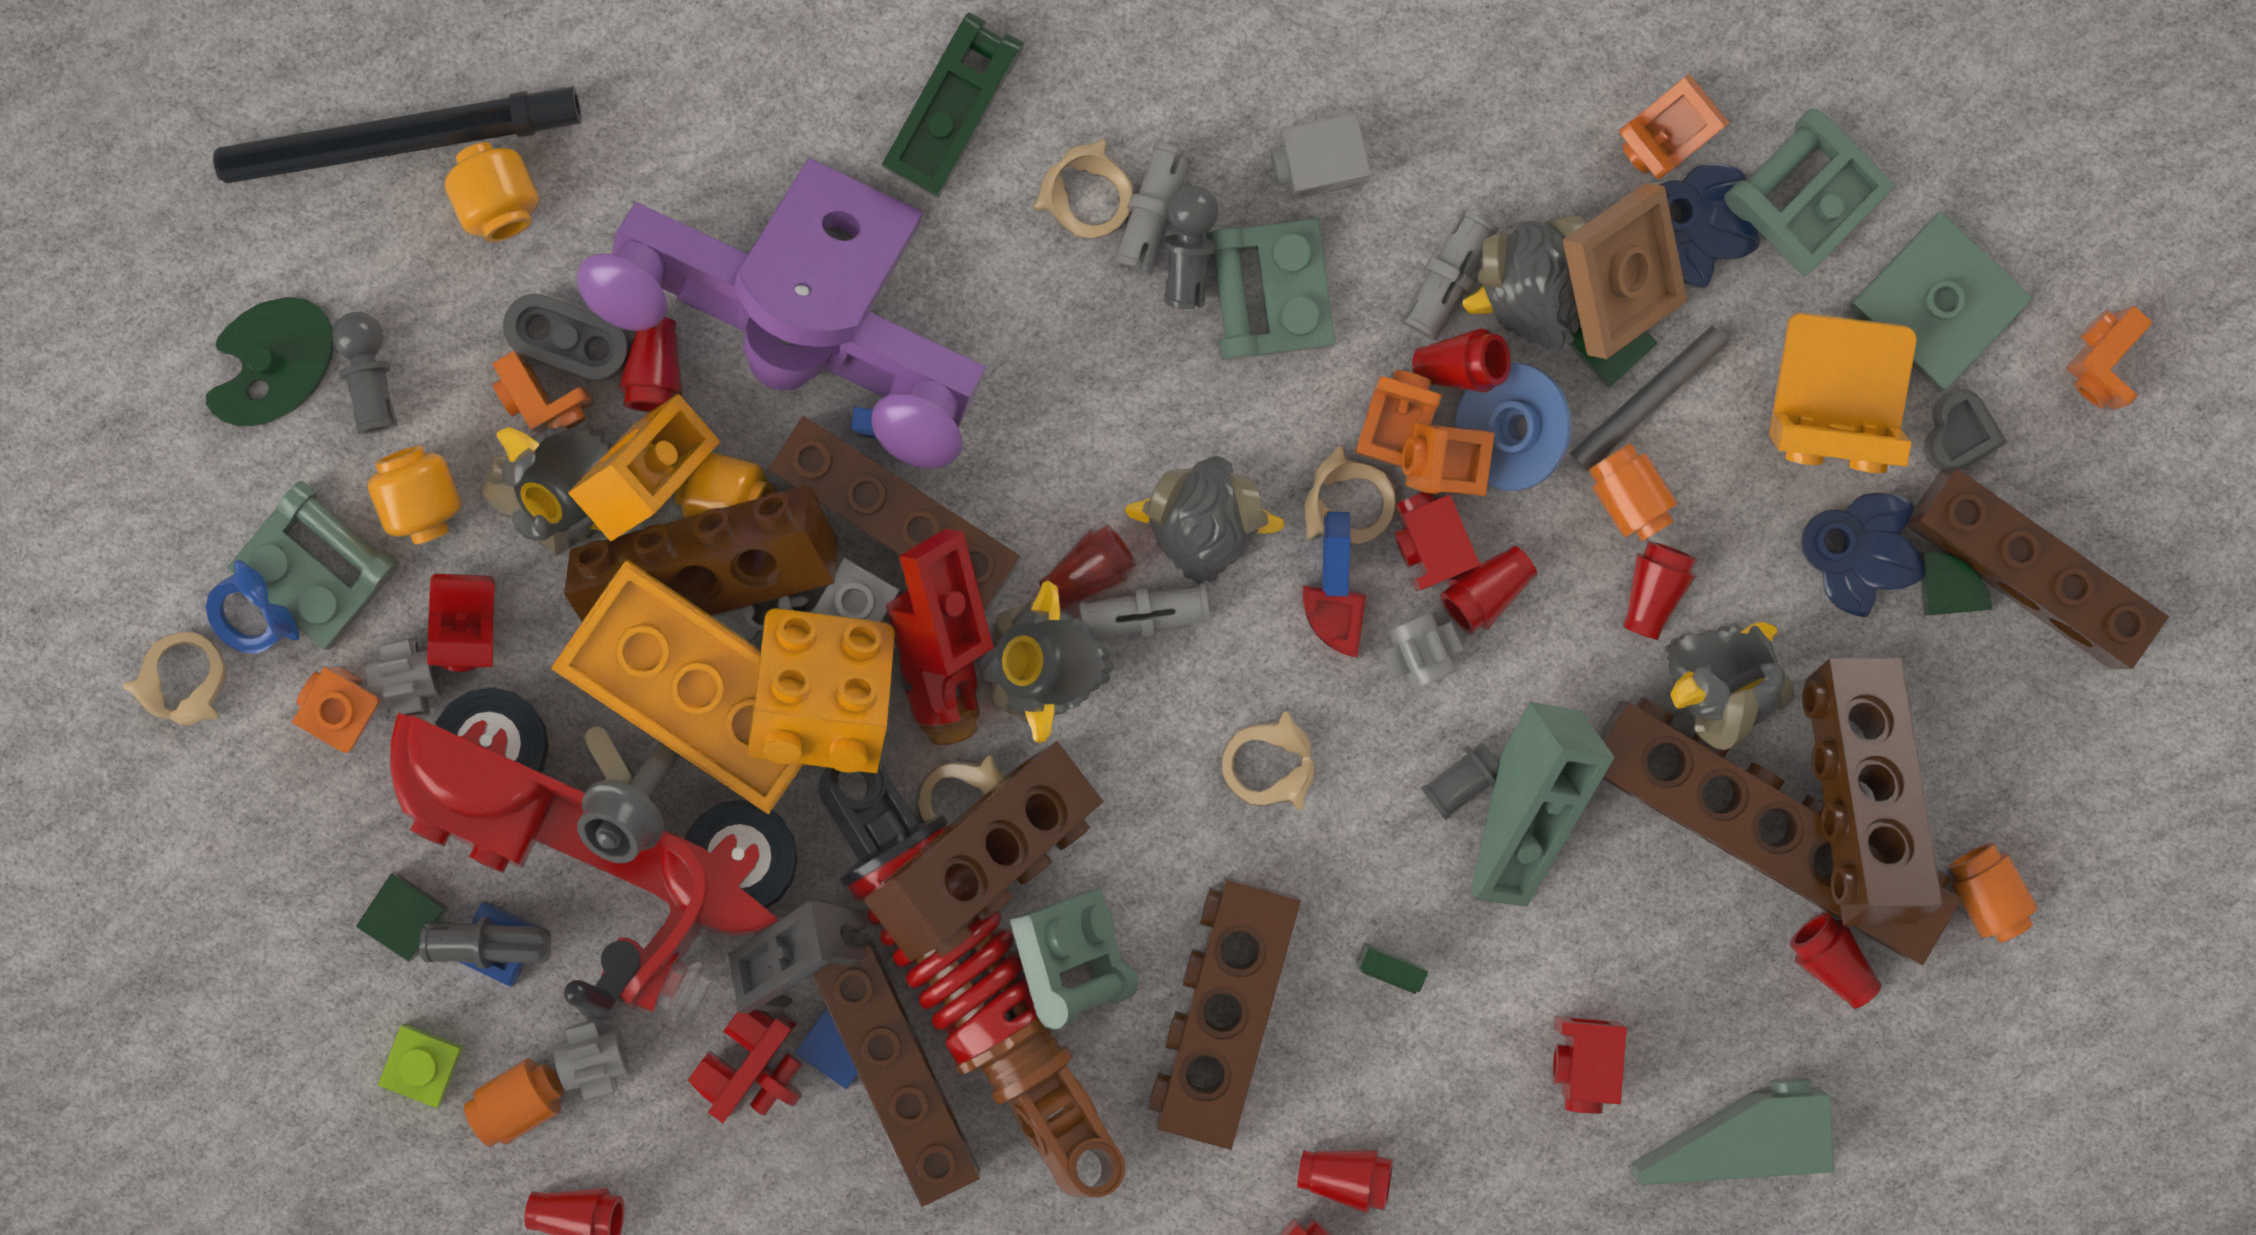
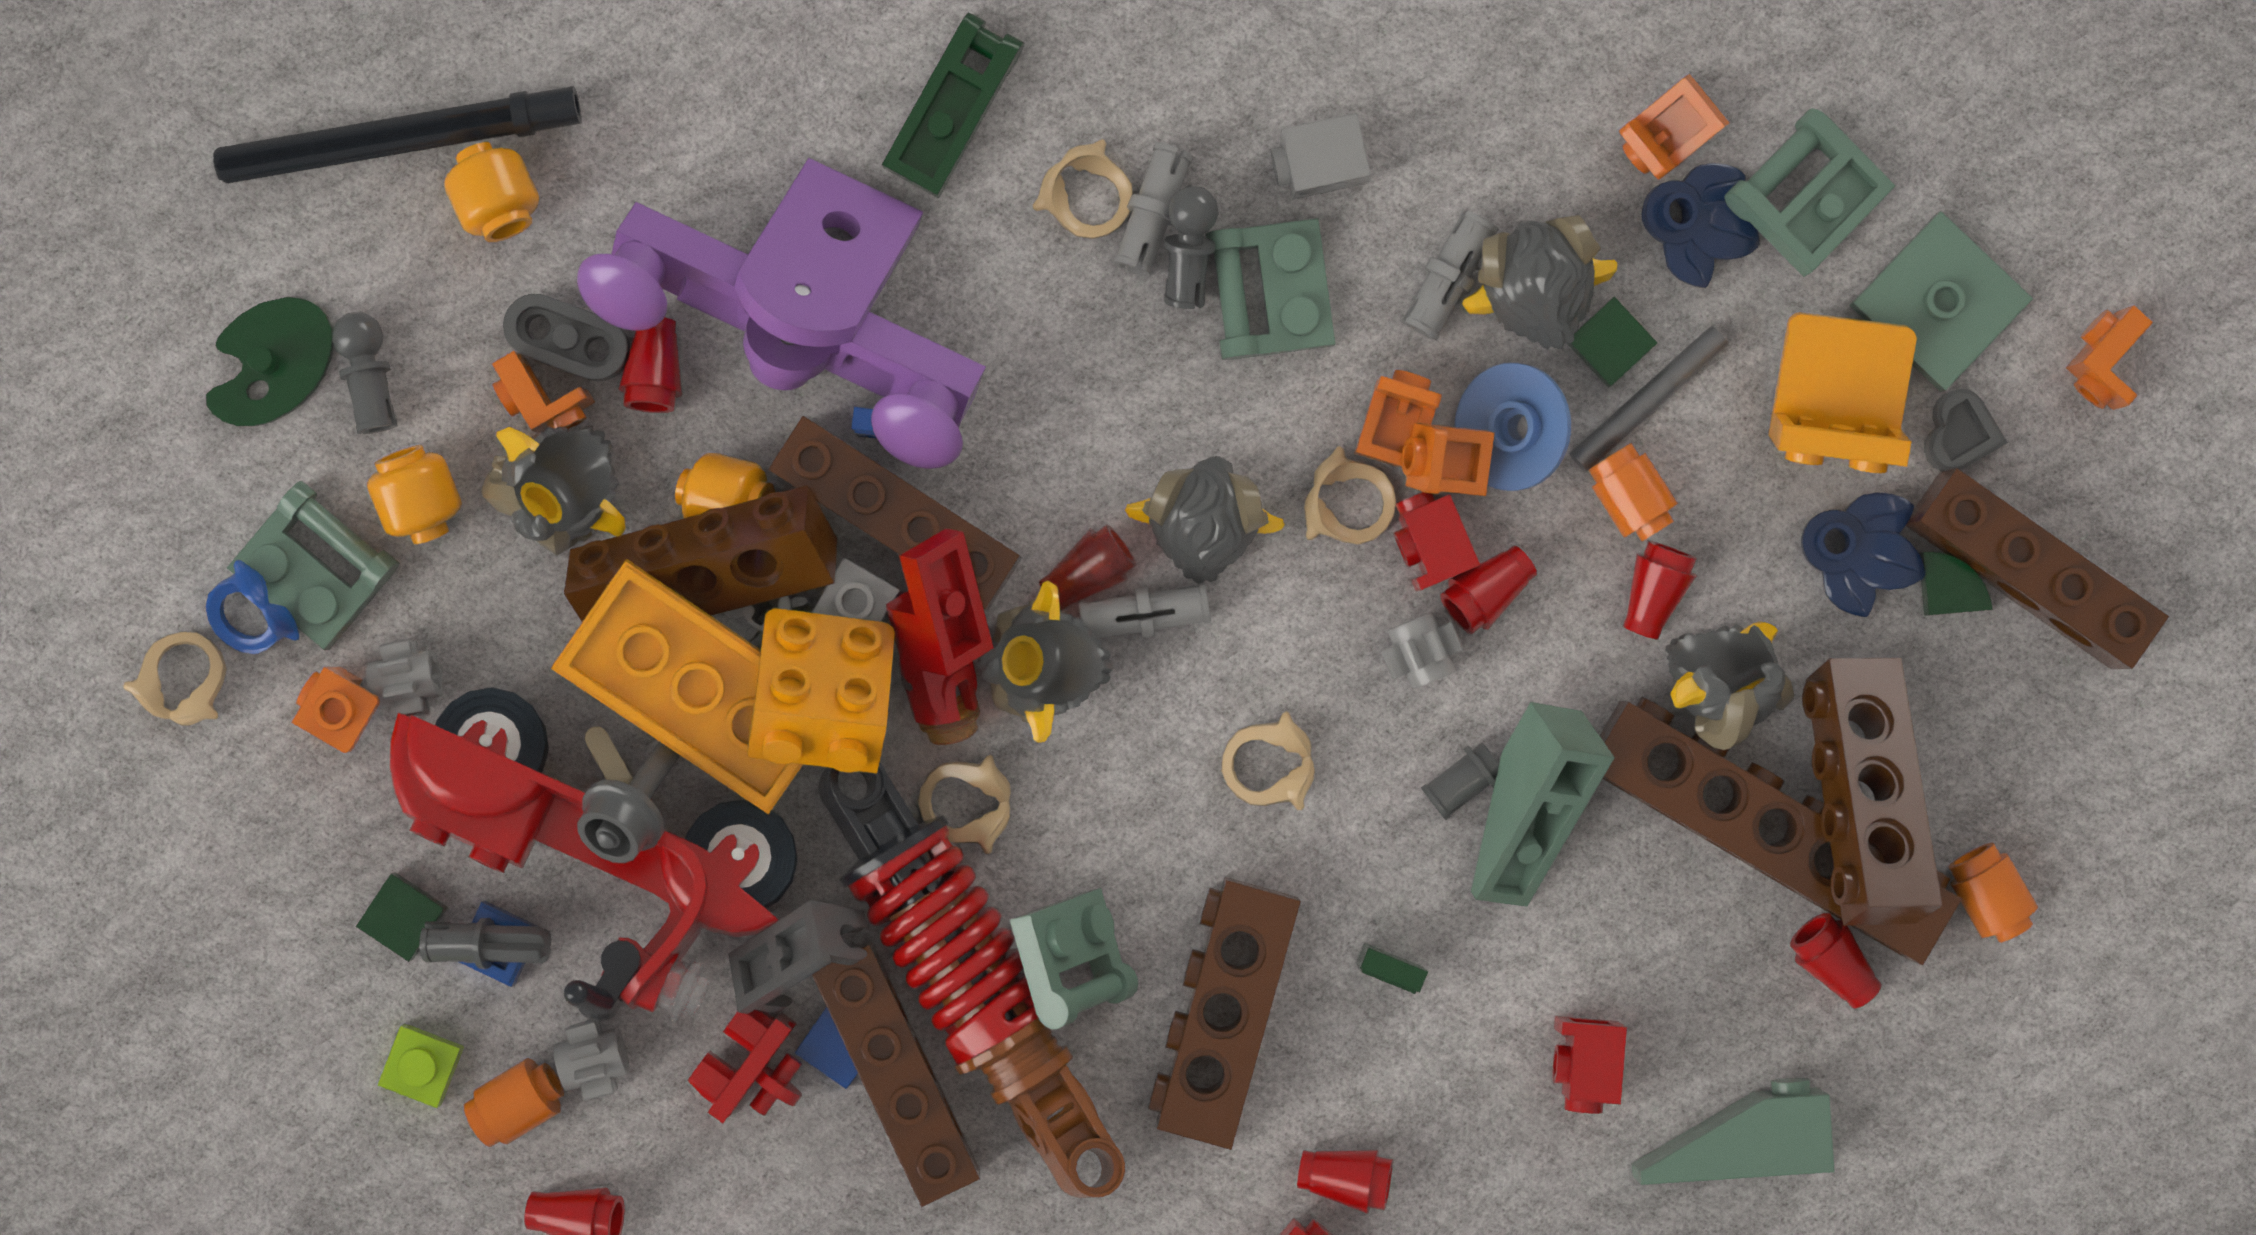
red bracket [427,573,495,672] -> none
light orange brick [568,393,721,541] -> none
reddish brown brick [863,741,1104,962] -> none
red tile [1302,585,1367,658] -> none
blue tile [1322,511,1351,596] -> none
red cone [1412,328,1511,393] -> none
medium nougat plate [1563,183,1687,359] -> none

